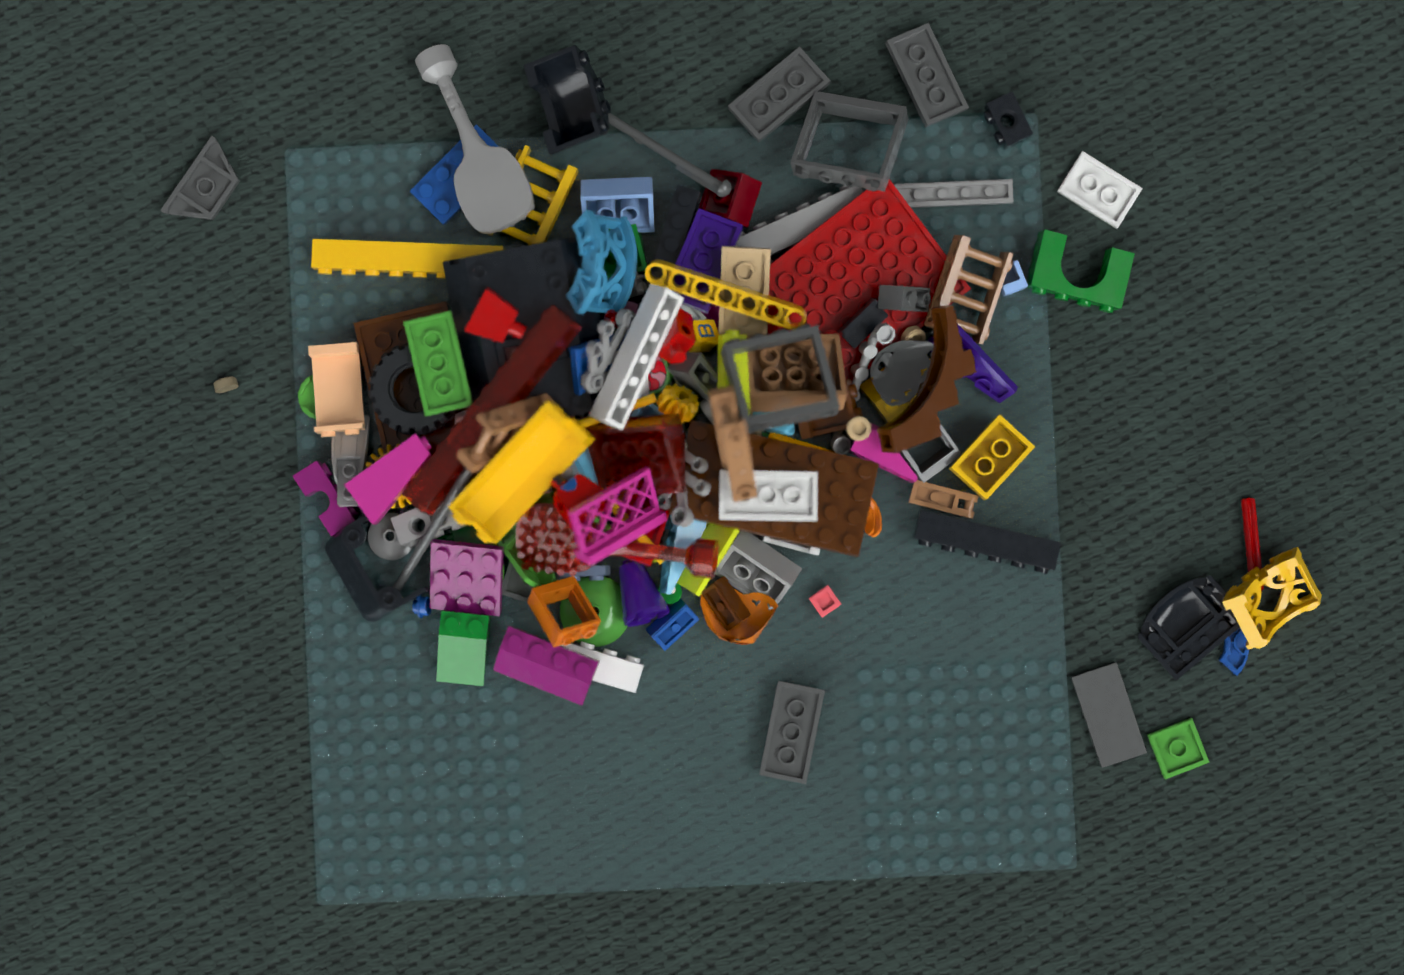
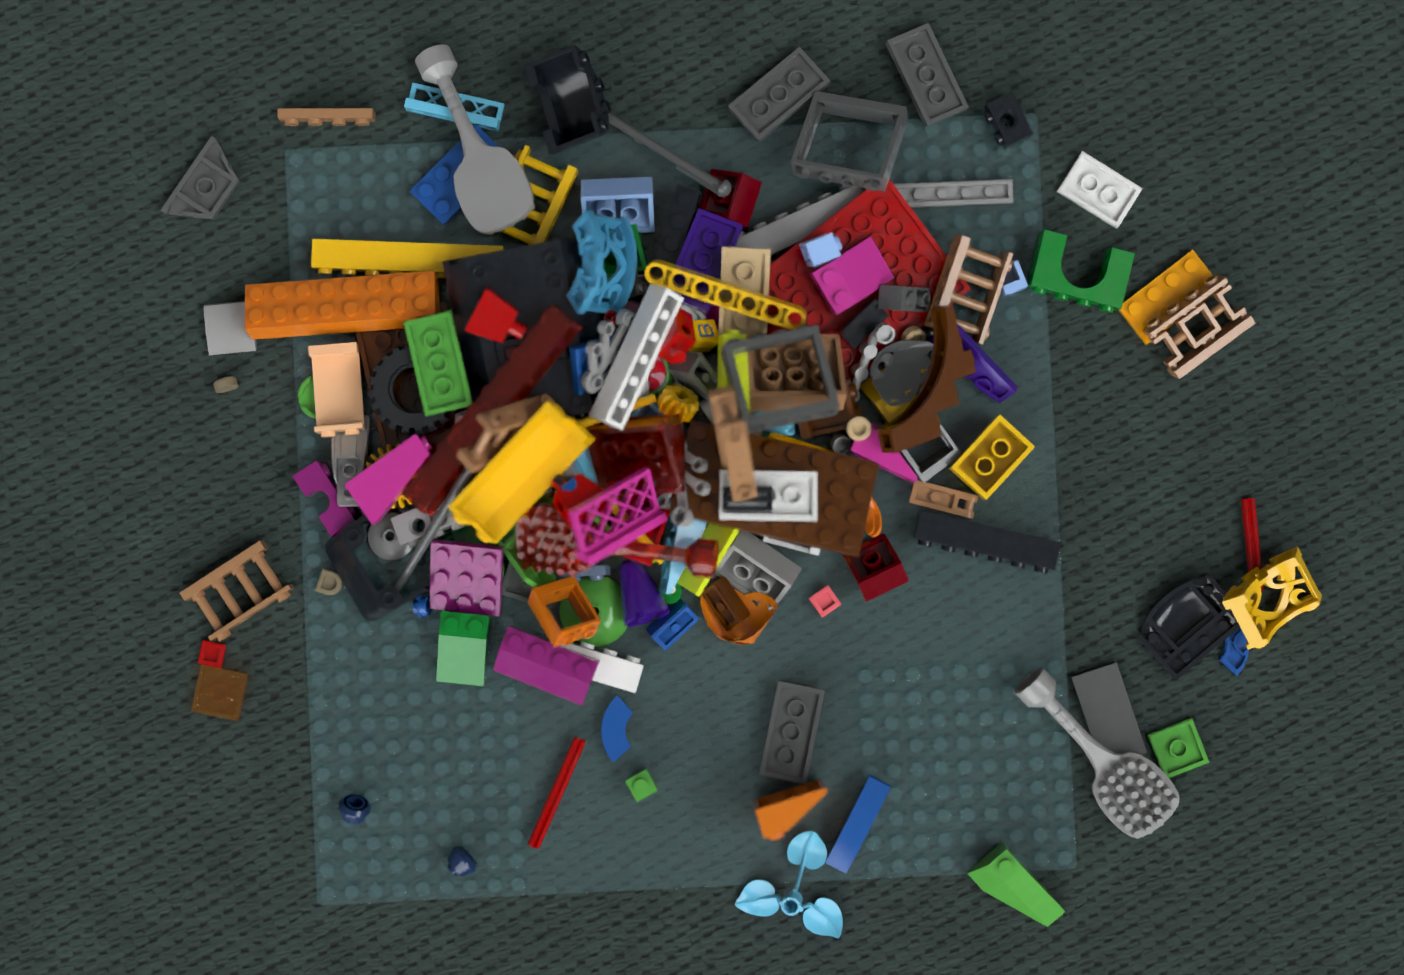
none -> medium nougat fence [180,541,294,642]
none -> clear orange plate [191,664,249,721]
none -> red tile [198,640,227,668]
none -> light grey slope [204,301,257,355]
none -> orange brick [245,271,440,340]
none -> medium nougat plate [278,108,376,126]
none -> dark tan tile [315,568,343,595]
none -> dark blue cone [338,794,371,825]
none -> medium azure fence [404,82,505,132]
none -> dark blue cone [447,845,478,877]
none -> red axle [528,737,586,849]
none -> blue tile [601,695,633,762]
none -> bright green brick [625,767,658,802]
none -> black tile [723,487,772,512]
none -> medium azure plant [735,830,843,938]
none -> orange slope [753,779,827,841]
none -> light blue brick [799,233,842,267]
none -> dark pink slope [809,236,894,315]
none -> blue slope [825,775,891,873]
none -> dark red slope [842,533,909,602]
none -> bright green wedge [967,842,1065,927]
none -> light grey piece [1014,667,1179,839]
none -> light orange plate [1118,250,1212,345]
none -> medium nougat fence [1142,275,1255,379]

